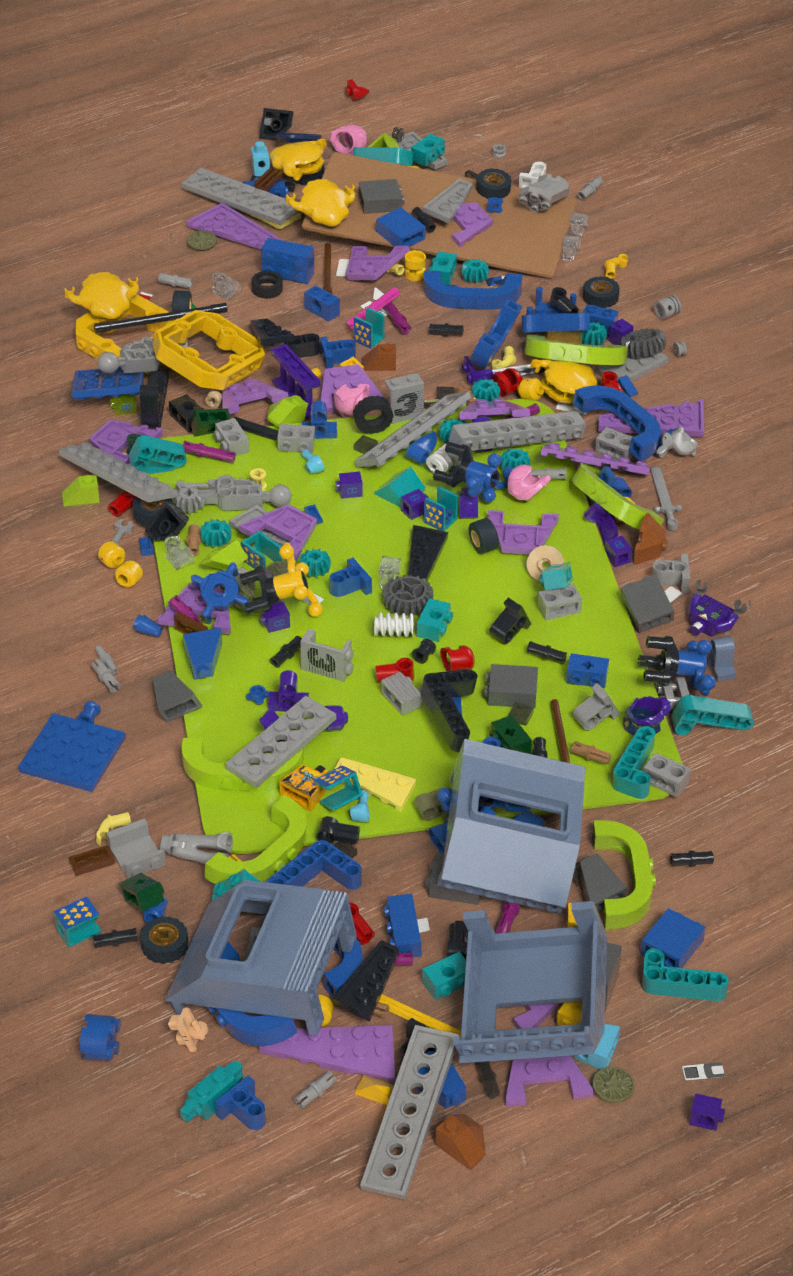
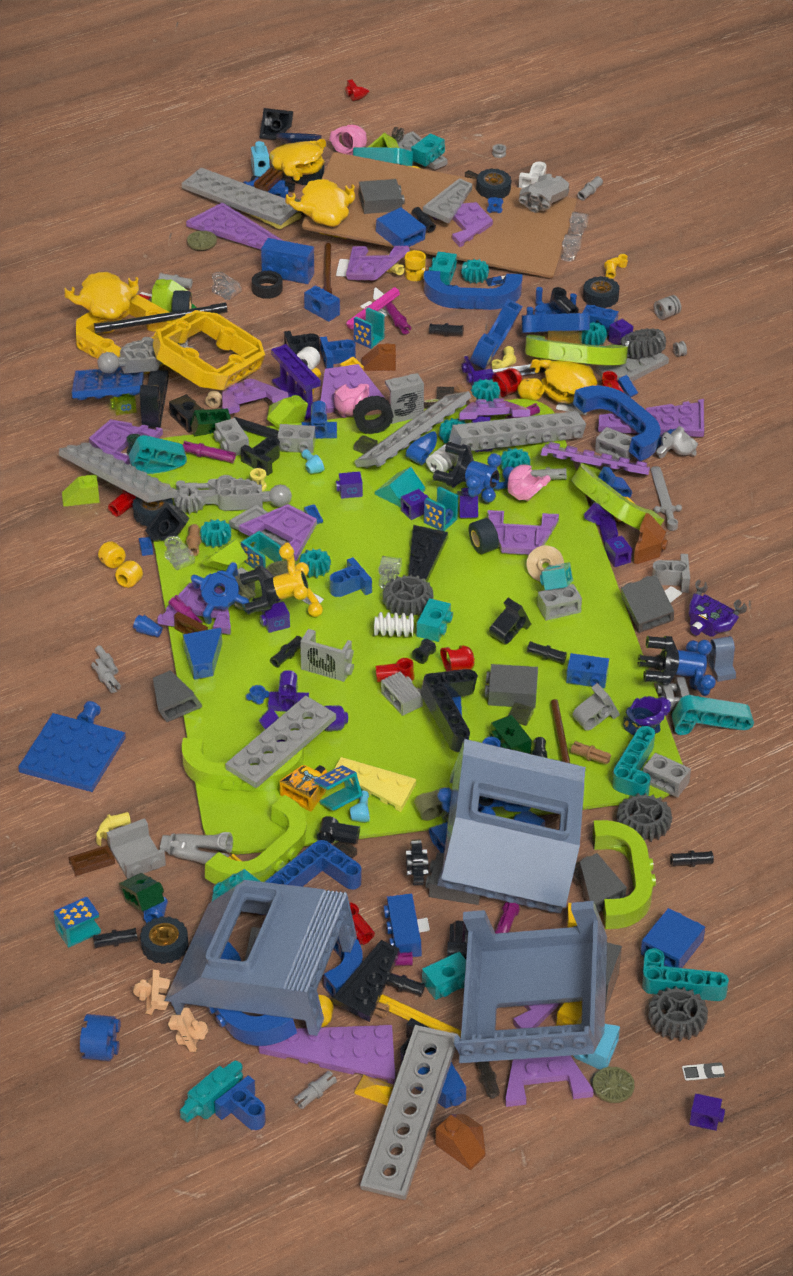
light grey bar [112,519,133,544] -> none
black wing [250,318,295,347] -> none
none -> light nougat hips [133,969,170,1015]
none -> lime slope [152,279,192,312]
none -> black tile [241,437,280,476]
none -> white head [297,347,320,370]
none -> black pin [386,973,426,997]
none -> black gear [406,839,428,885]
none -> dark grey gear [616,793,672,842]
none -> dark grey gear [648,985,708,1042]

